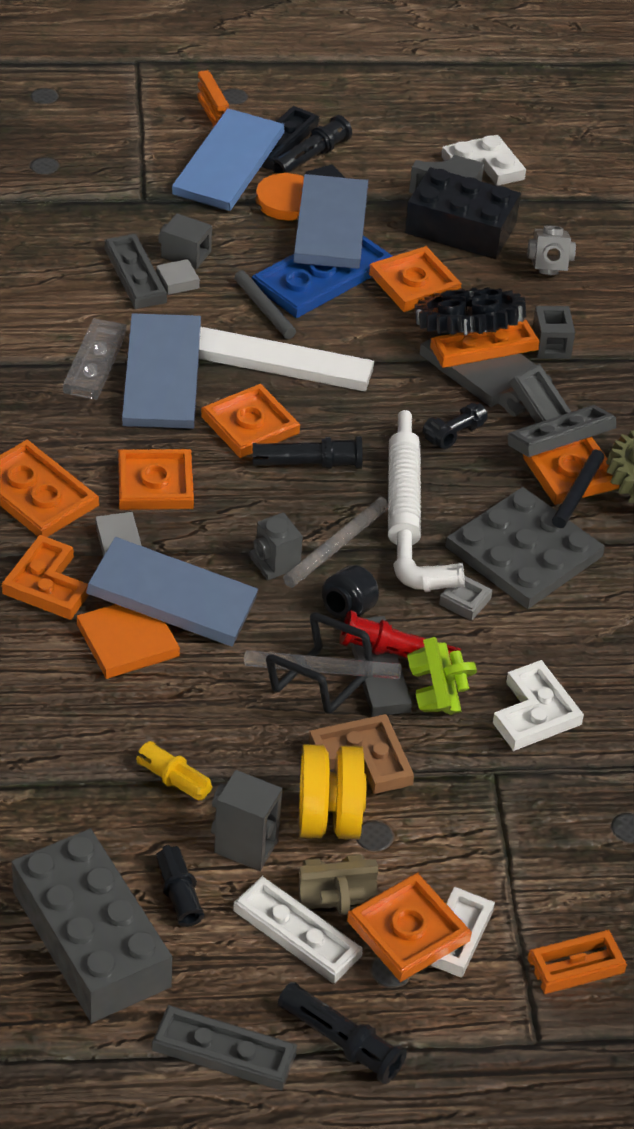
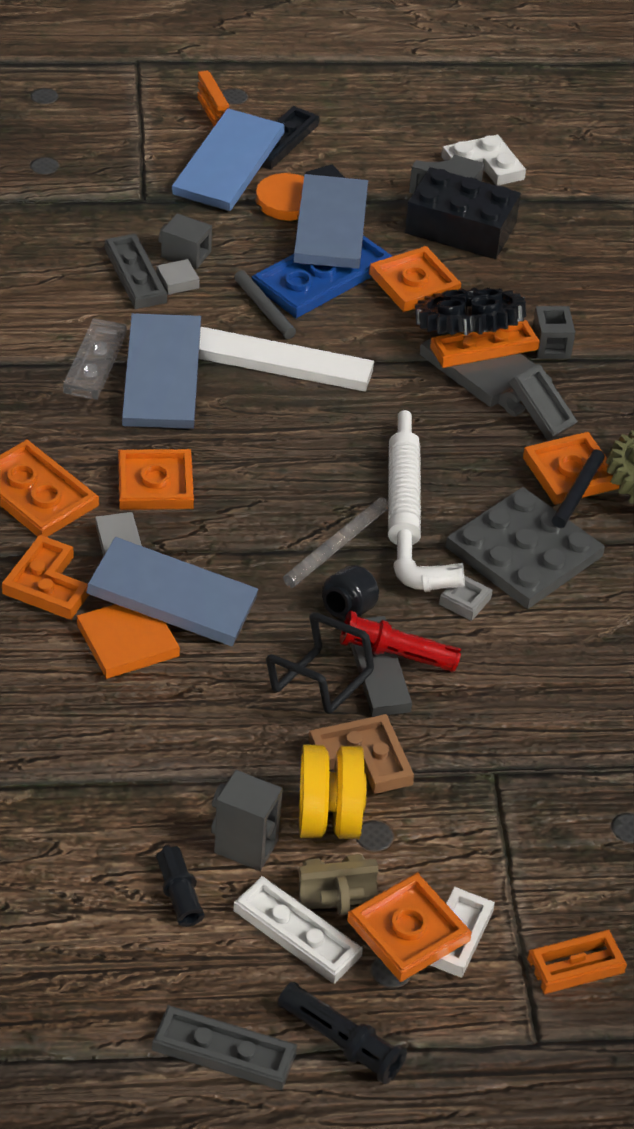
dark grey brick [12,828,172,1023] -> none
yellow axle [136,741,213,800] -> none
orange tile [201,384,300,458] -> none
clear bar [244,650,401,680] -> none
dark grey brick [249,512,303,581] -> none
black pin [253,436,363,469] -> none
black pin [271,115,353,174] -> none
lime hips [407,637,477,715] -> none
black bar [422,402,488,449] -> none
white plate [493,660,584,751] -> none
dark grey tile [507,405,616,457] -> none
light grey brick [527,225,576,275] -> none

